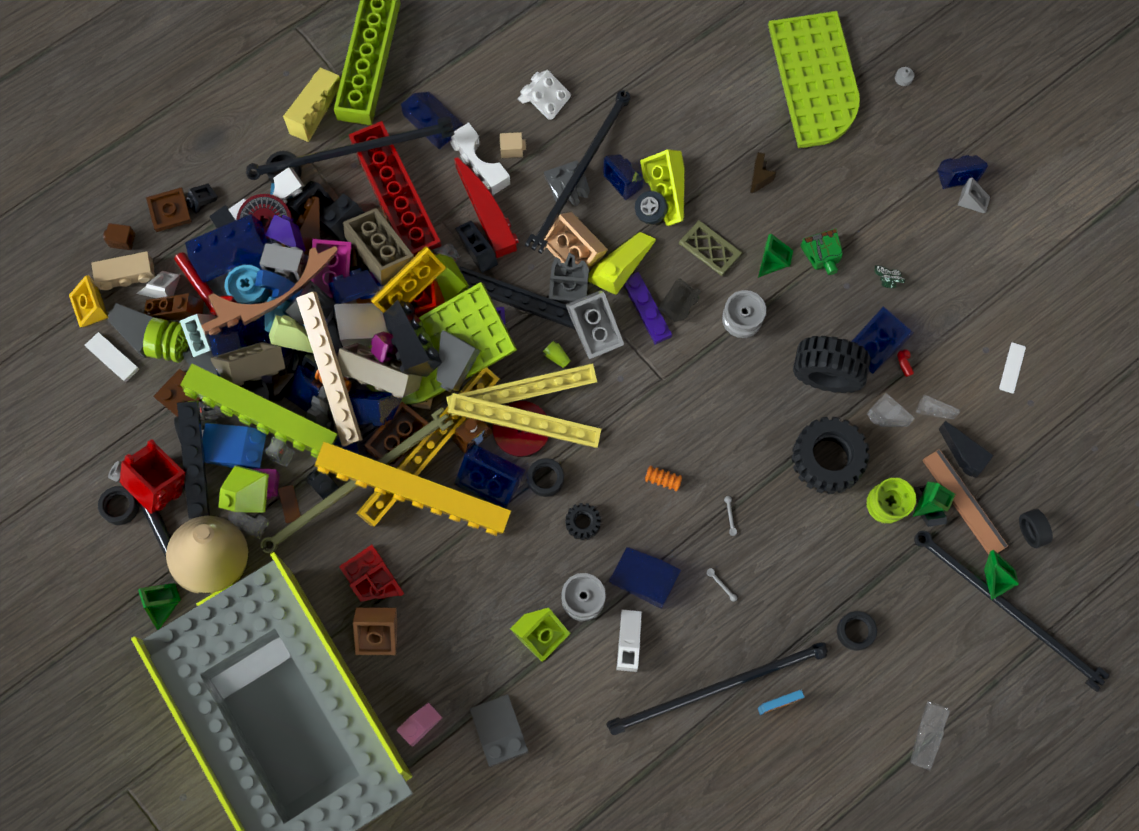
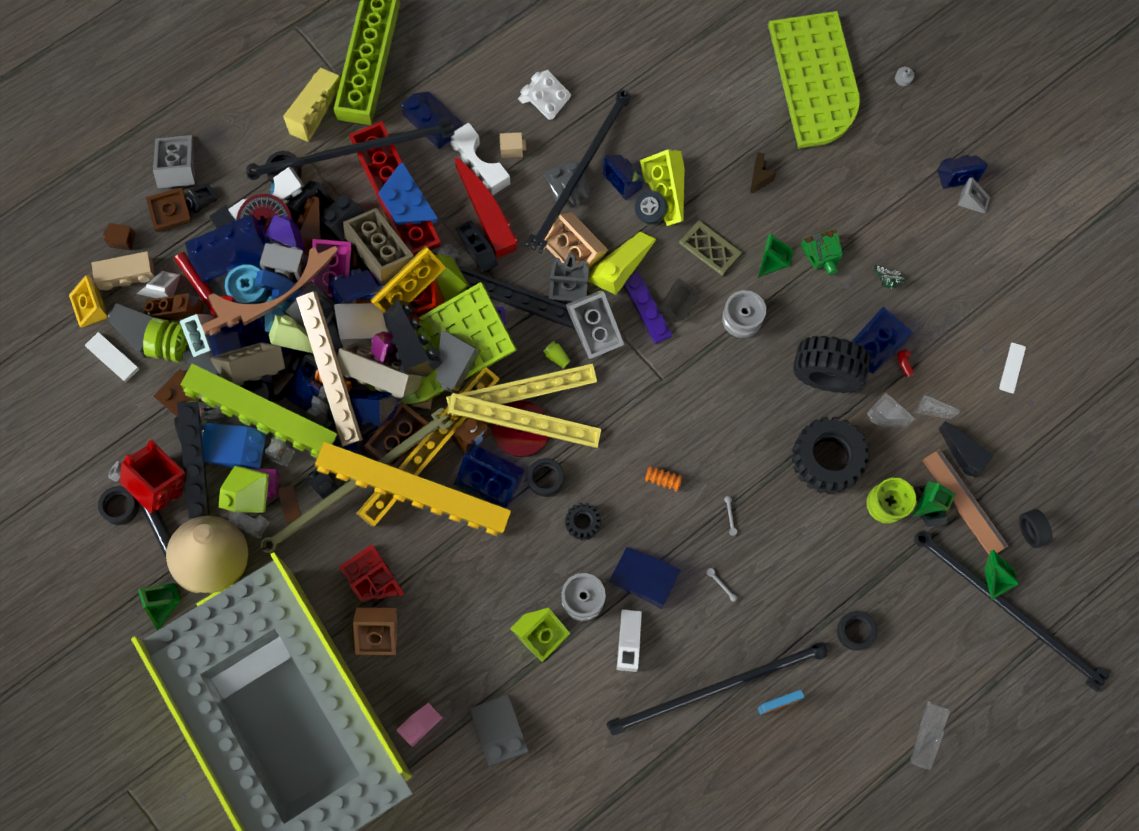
none -> light grey slope [153,135,195,188]
none -> blue wing [378,163,438,225]

